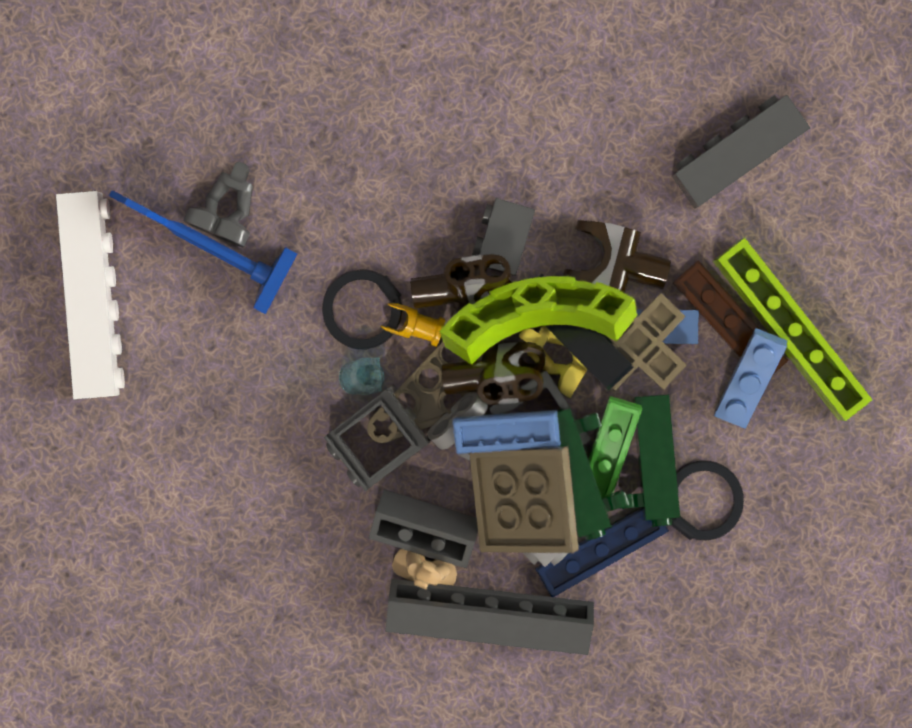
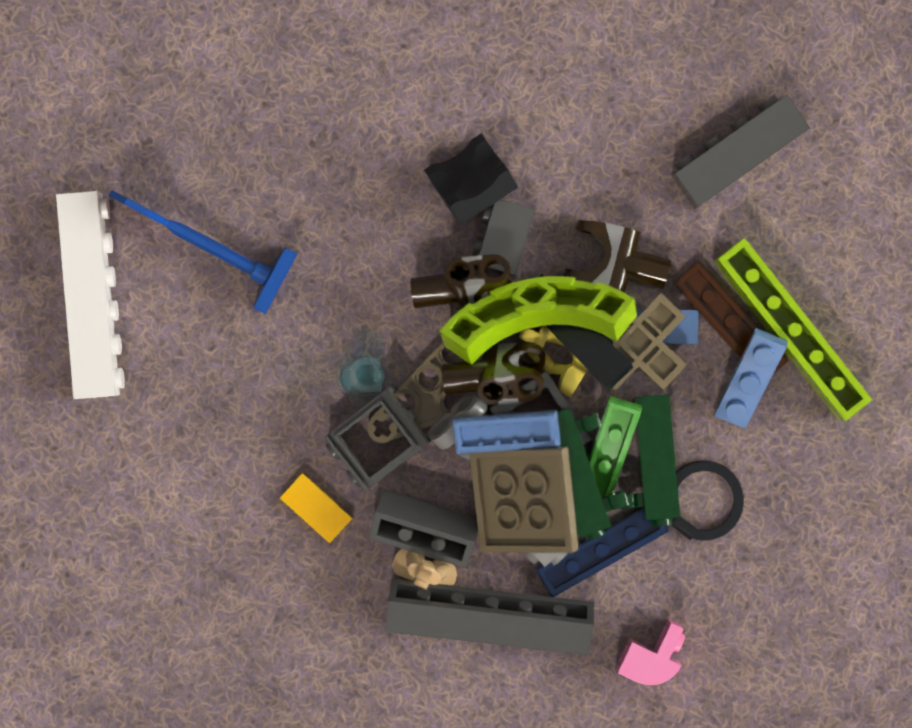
dark grey piece [183,162,253,247] -> none
black piece [322,269,402,349] -> none
yellow piece [380,303,445,347] -> none
none -> yellow tile [280,473,353,543]
none -> black brick [424,134,518,224]
none -> bright pink brick [615,619,685,685]

